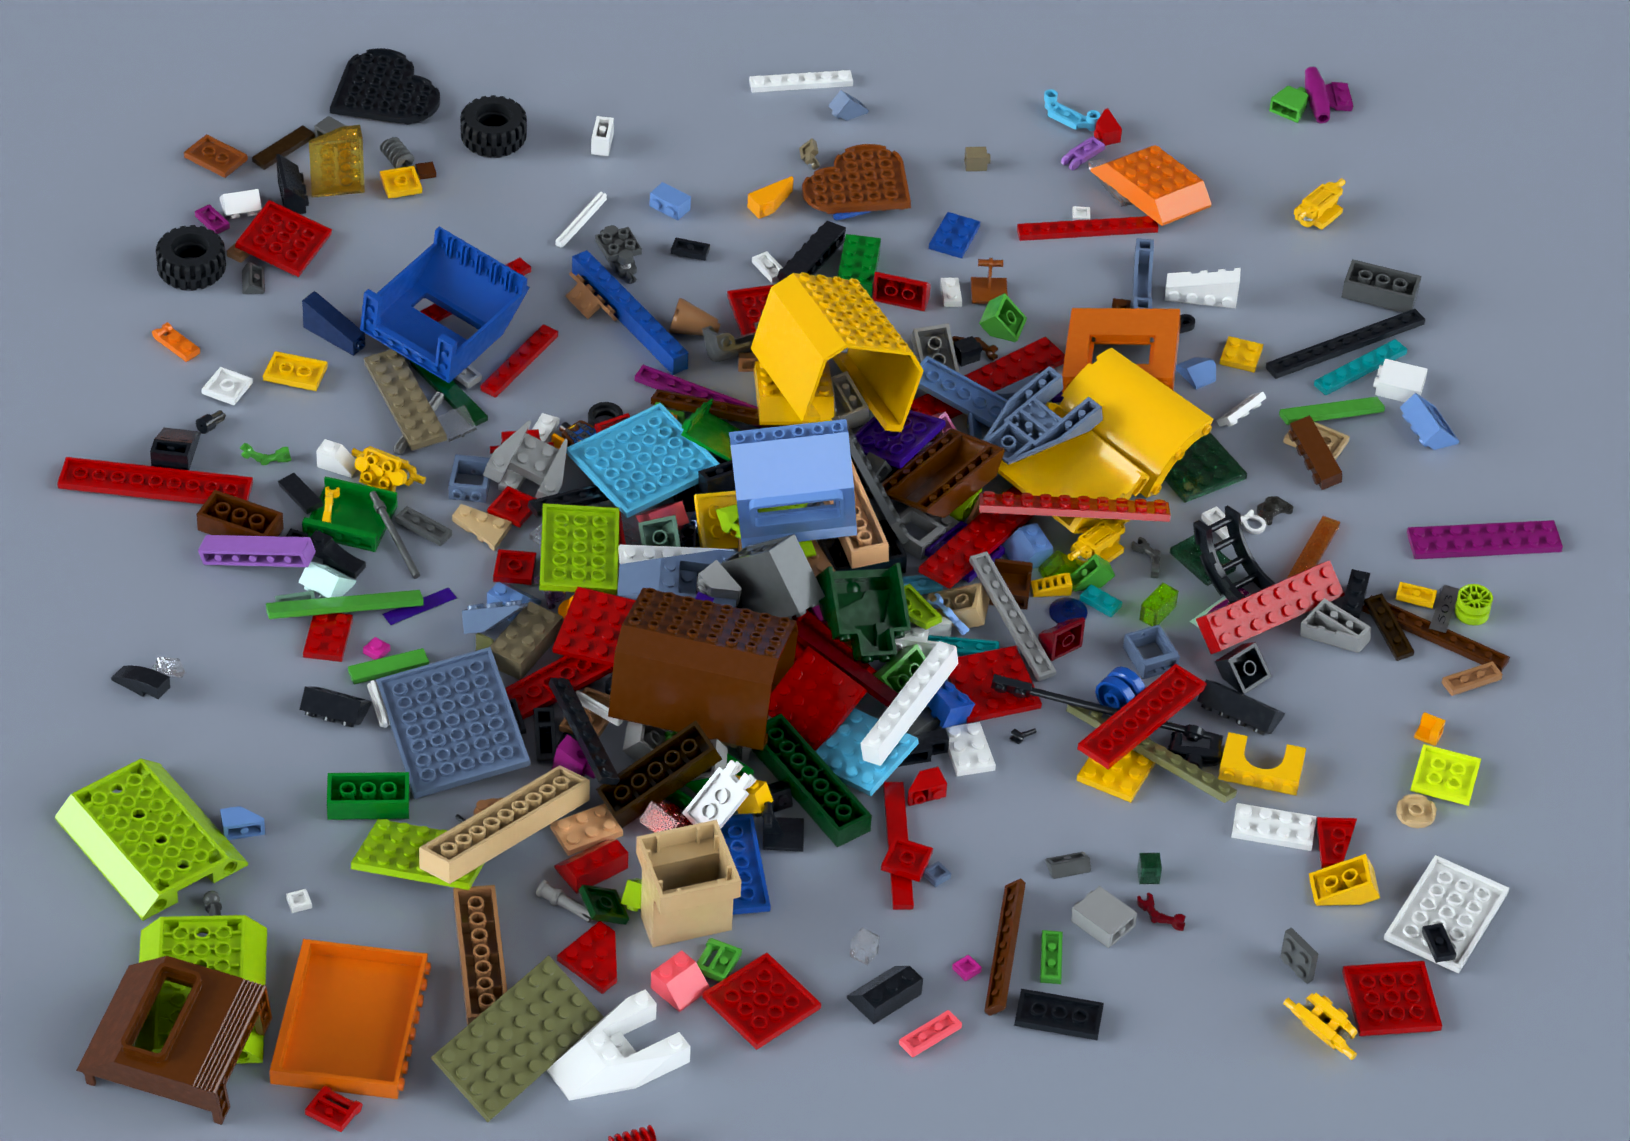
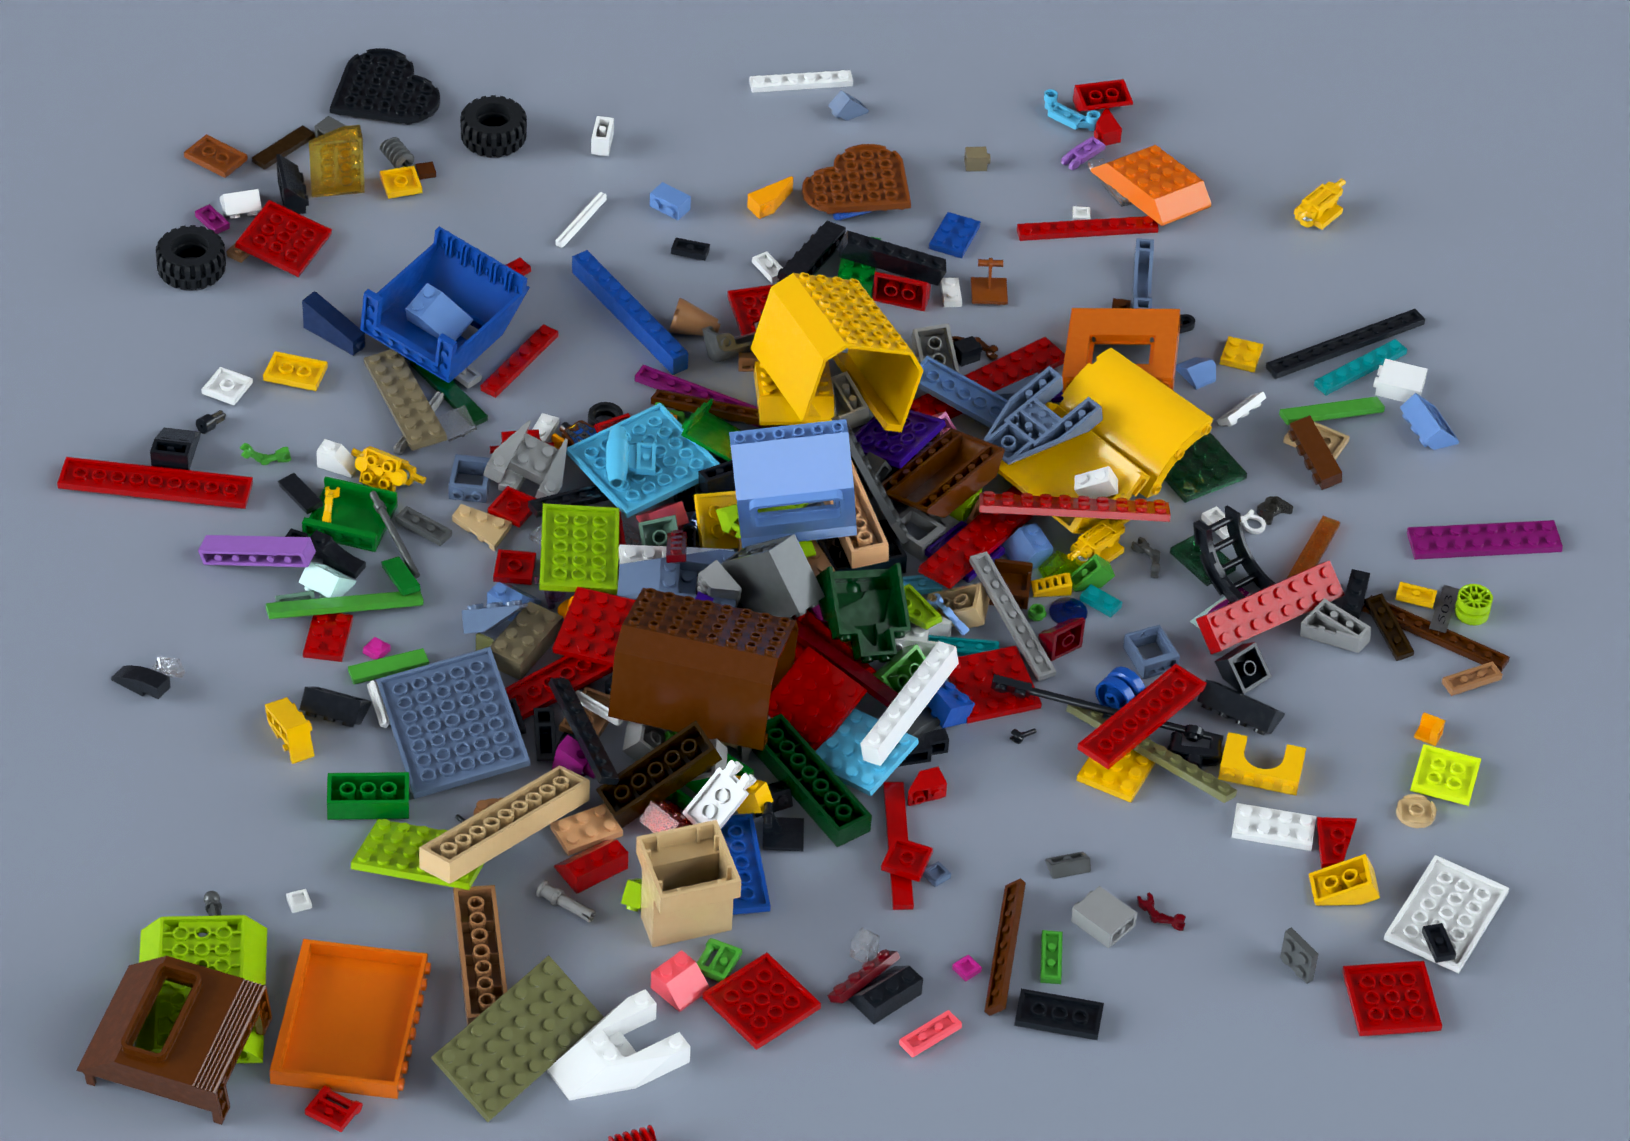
lime slope [55,758,248,921] -> none
orange plate [152,322,200,362] -> none
reddish brown brick [196,490,284,537] -> none
medium blue slope [220,806,265,840] -> none
dark grey slope [242,262,265,294] -> none
dark purple sticker [382,587,457,625] -> none
red plate [557,921,617,994] -> none
medium nougat bracket [565,272,617,321] -> none
dark green plate [579,884,629,925] -> none
dark grey piece [595,225,642,284] -> none
dark tan plate [799,138,820,170] -> none
white plate [945,722,996,776] -> none
medium blue slope [967,413,982,440] -> none
bright green slope [979,293,1027,342] -> none
clear green brick [1137,853,1162,884] -> none
clear neon green brick [1139,582,1179,626] -> none
white wedge [1164,268,1241,309] -> none
bright green torso [1269,86,1309,123] -> none
yellow piece [1283,993,1358,1060] -> none
magenta plate [1305,67,1354,123] -> none
dark grey brick [1342,259,1422,313] -> none
none -> yellow wedge [265,697,314,764]
none -> green tile [381,556,421,596]
none -> medium blue slope [405,283,473,341]
none -> medium azure plate [606,425,656,489]
none -> dark red plate [666,530,687,563]
none -> dark red plate [827,949,900,1003]
none -> black brick [839,230,947,286]
none -> bright green plate [1028,604,1047,621]
none -> red slope [1073,79,1133,112]
none -> white brick [1074,466,1118,499]

